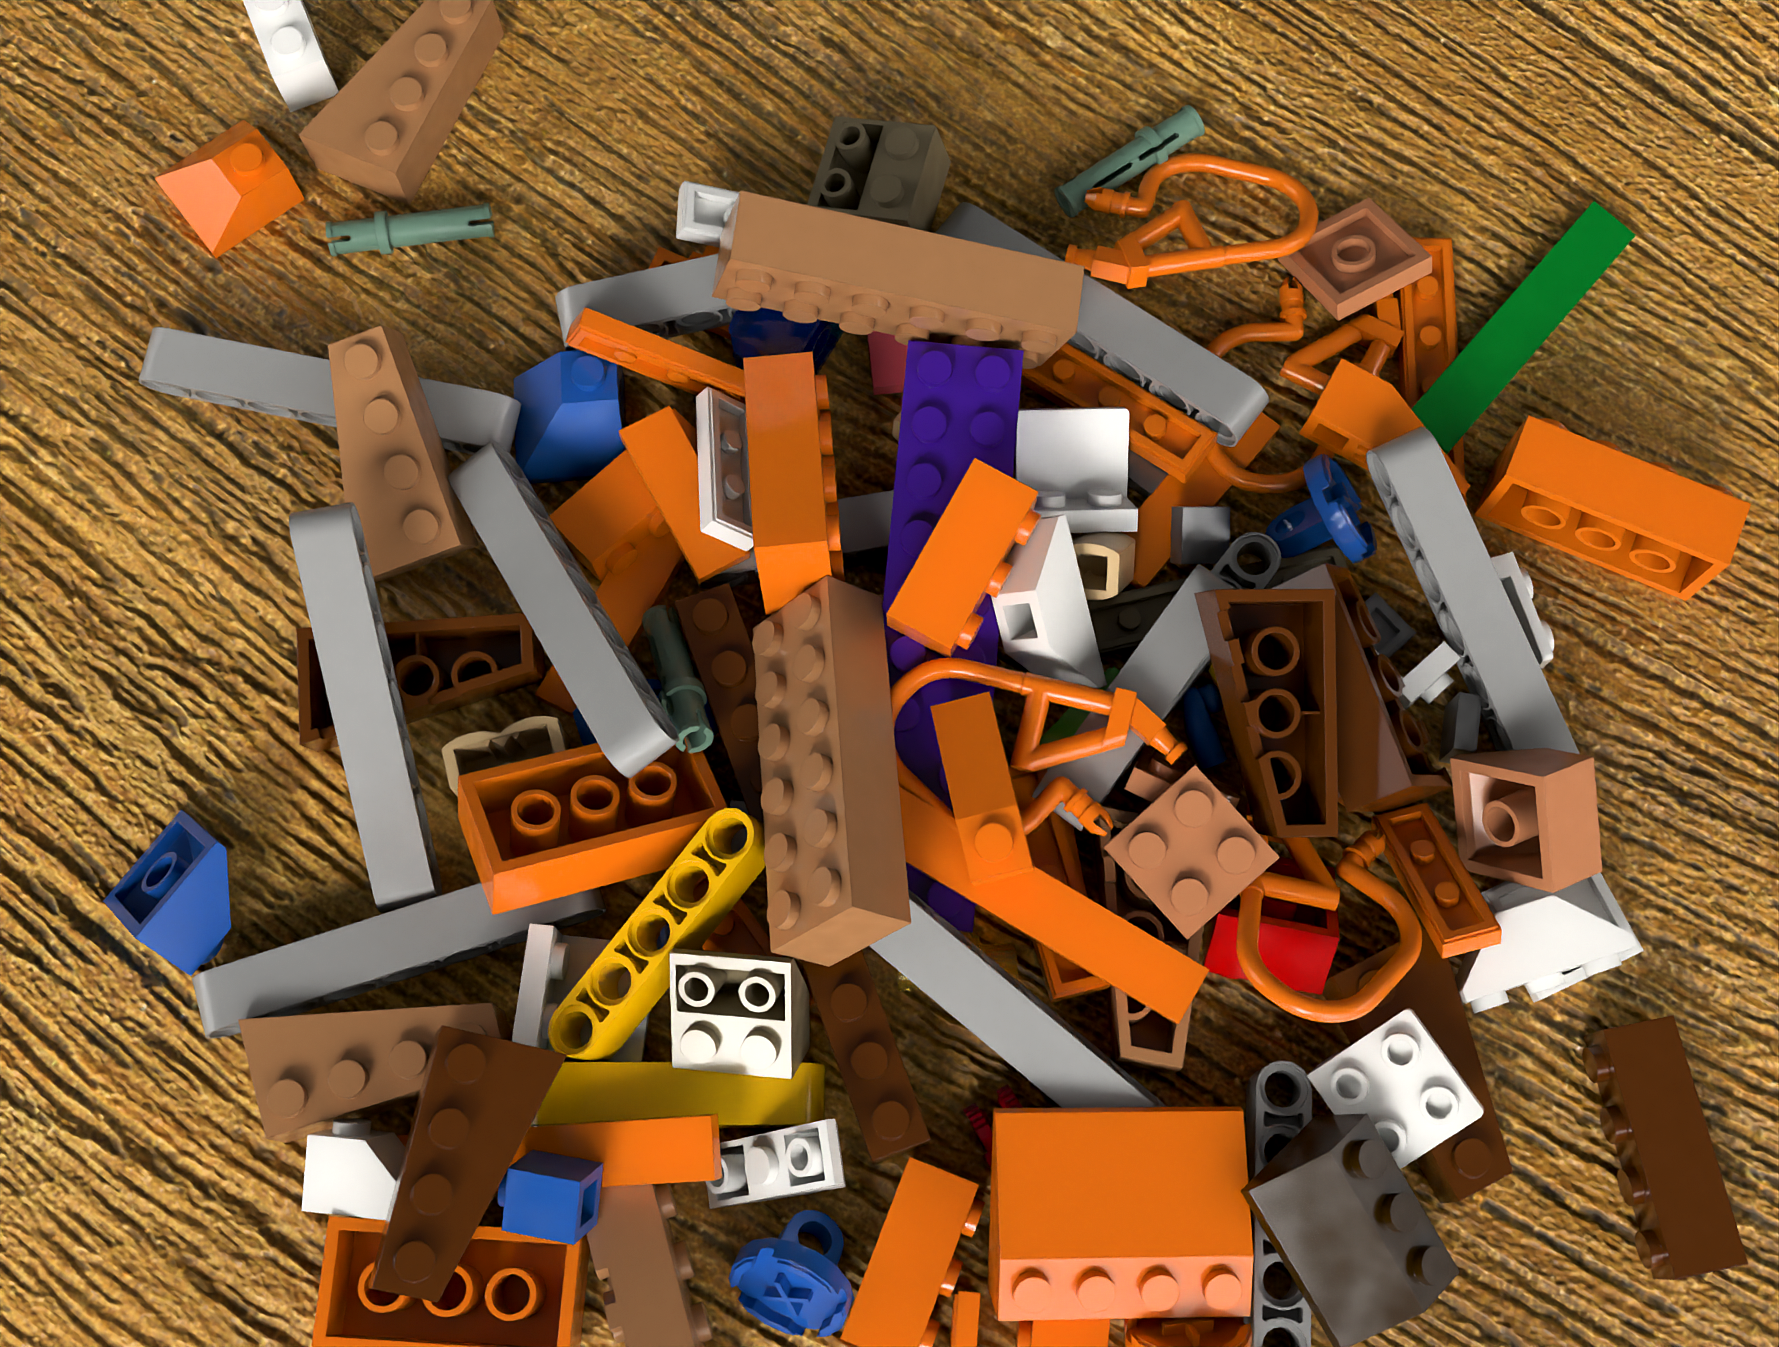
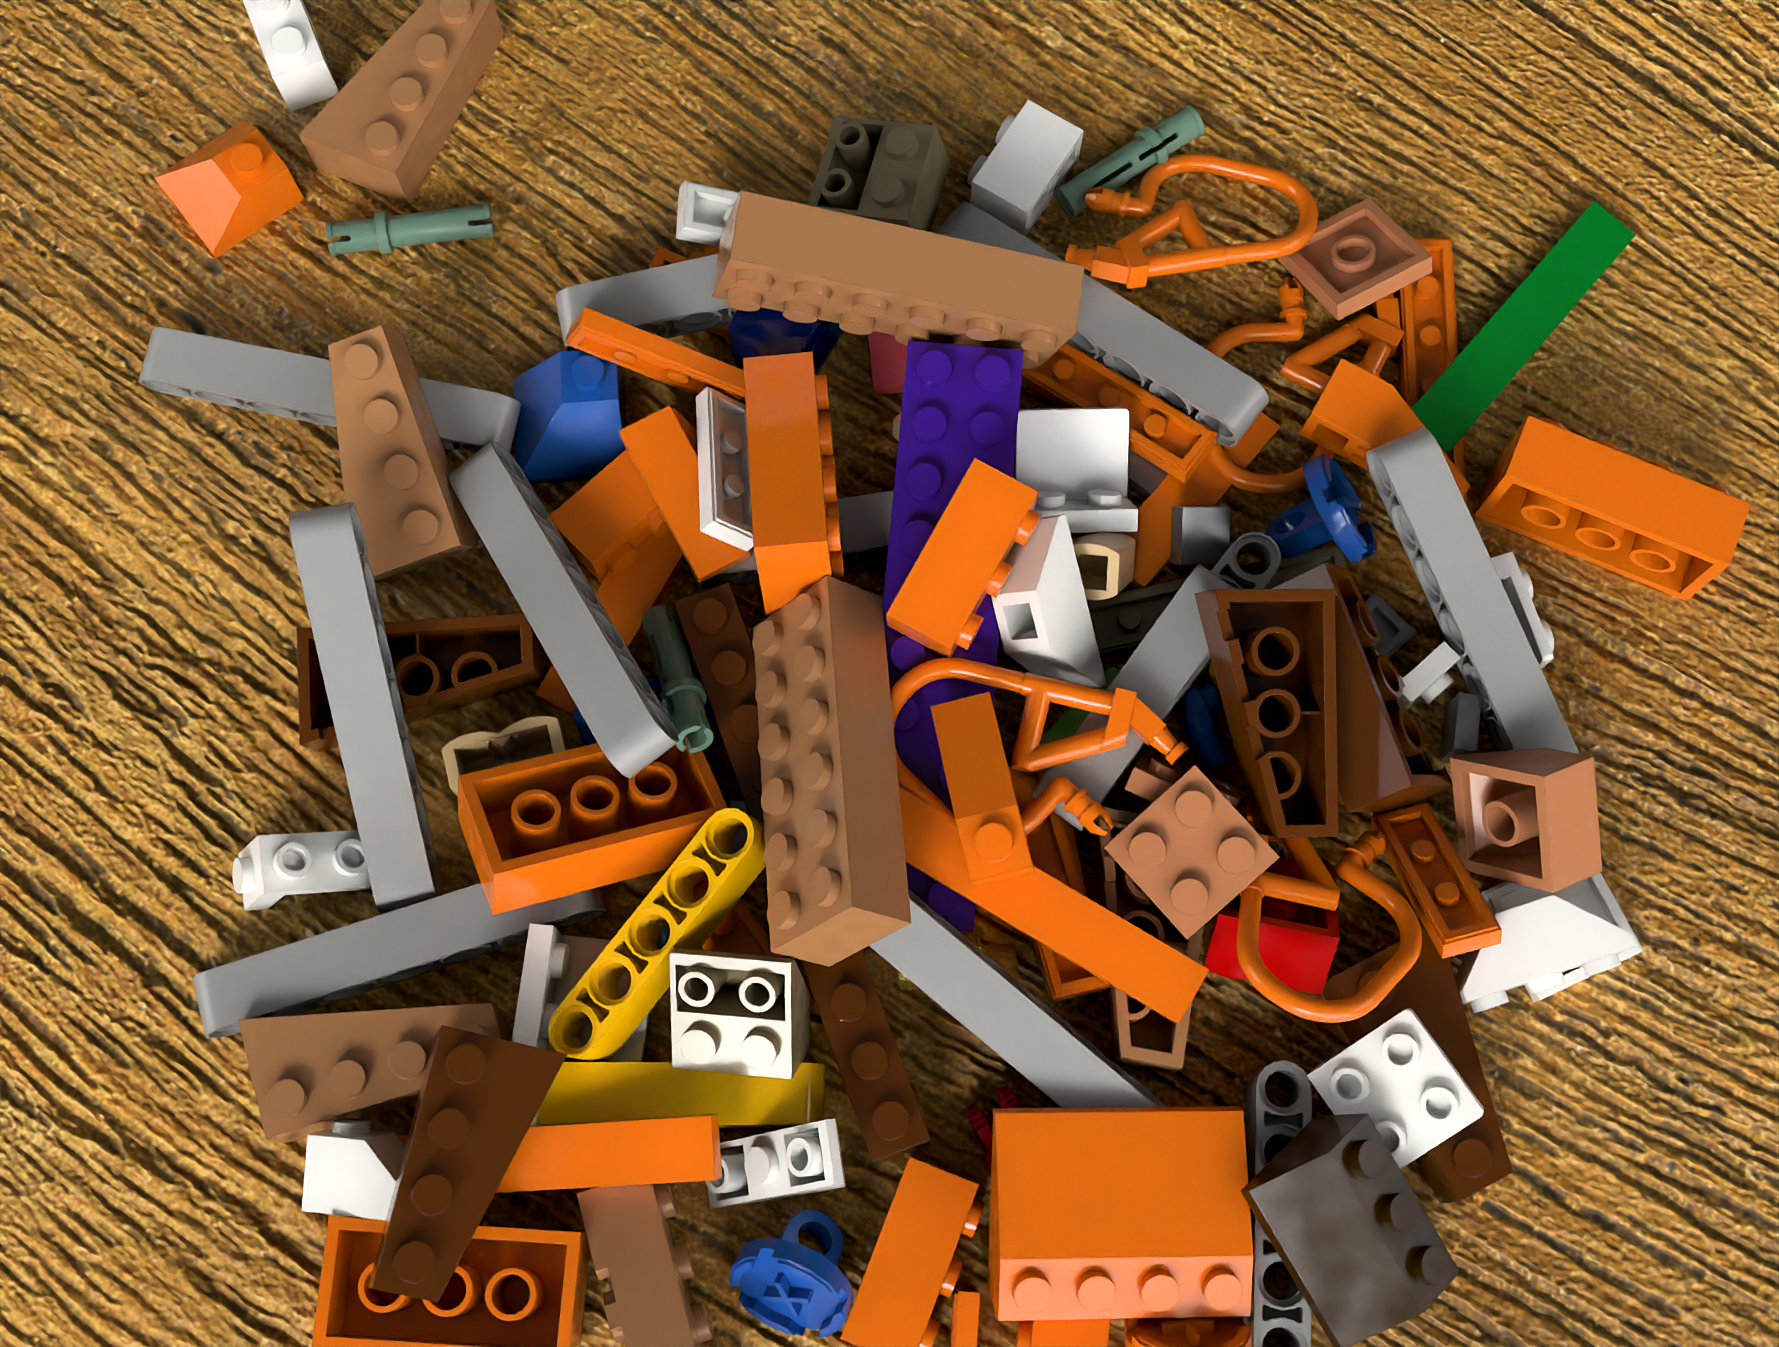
blue slope [103,809,231,976] -> none
blue brick [498,1150,603,1245] -> none
reddish brown brick [1582,1015,1748,1280] -> none
none -> white bracket [232,830,372,911]
none -> white brick [967,100,1084,236]

